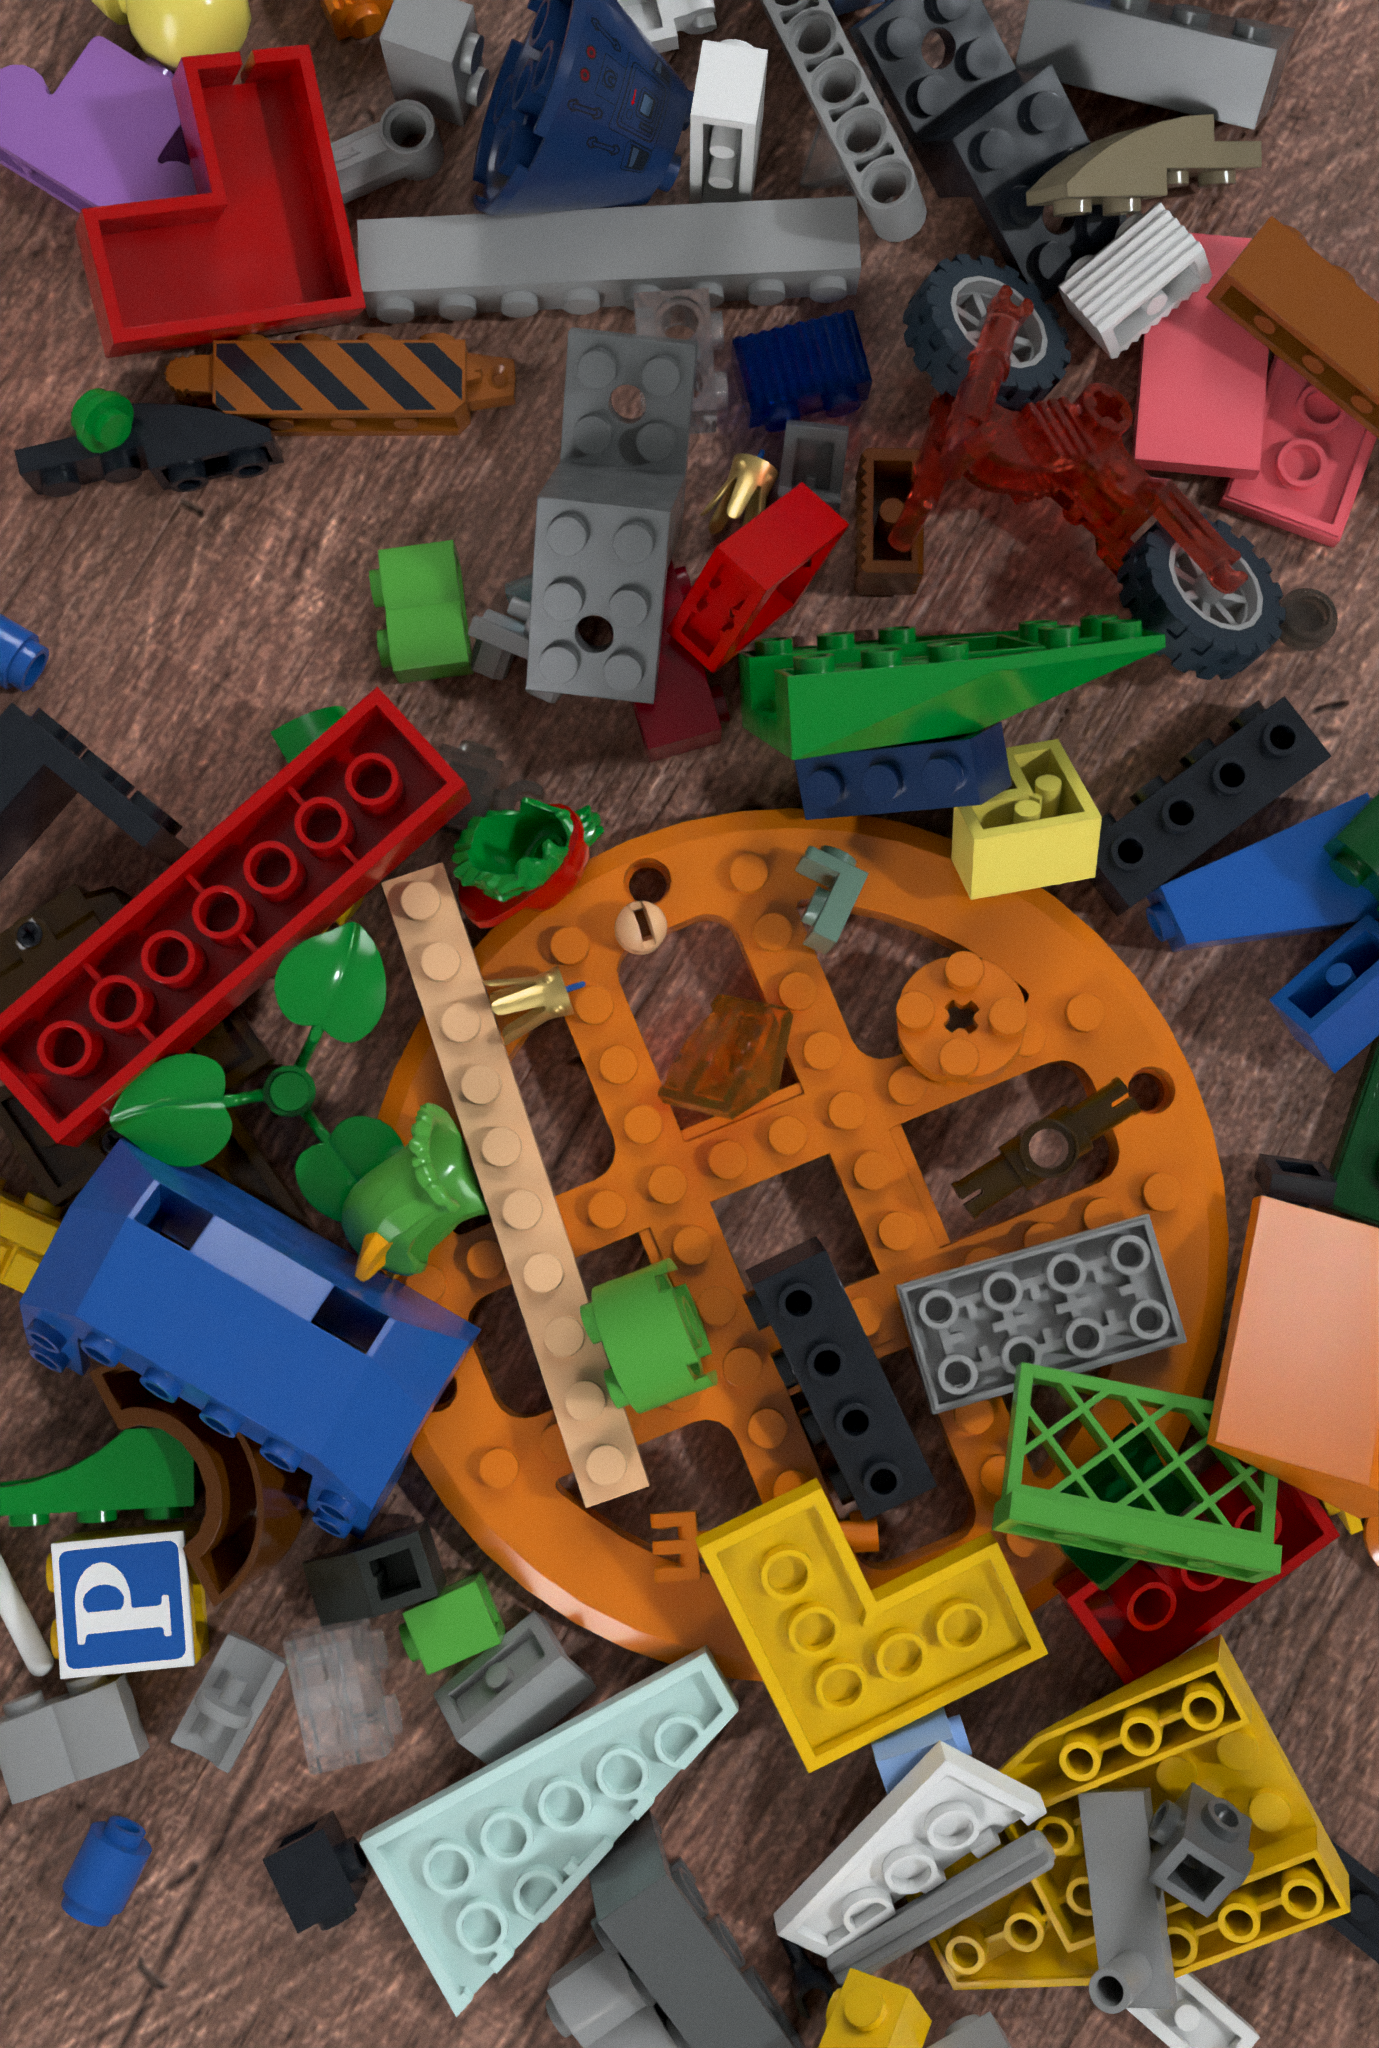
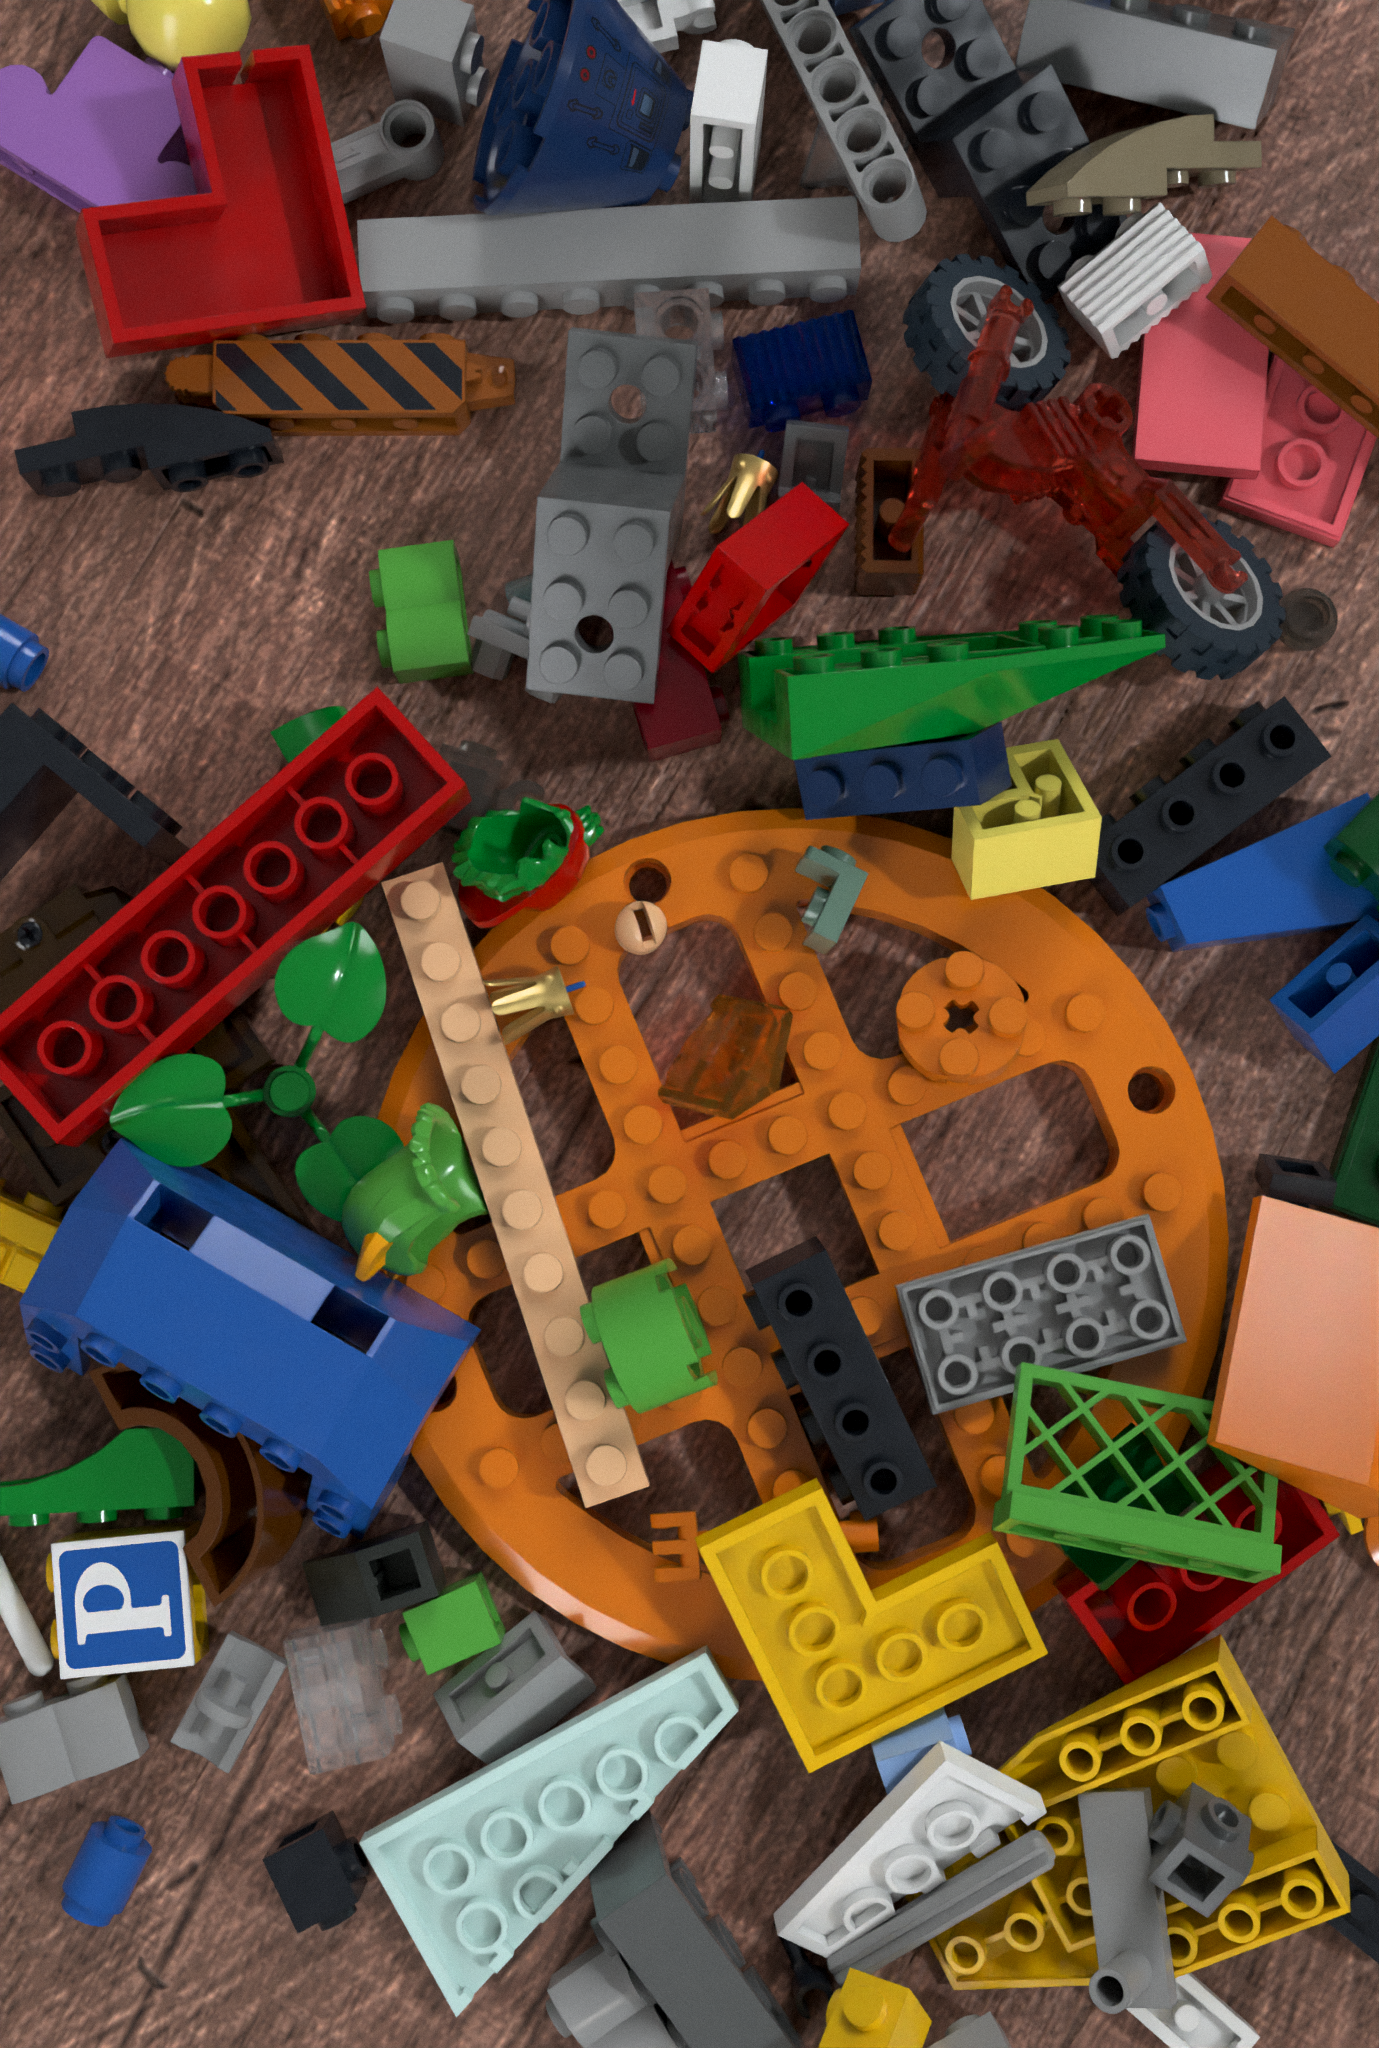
green plate [71,388,134,453] -> none
dark brown pin [951,1077,1141,1220] -> none

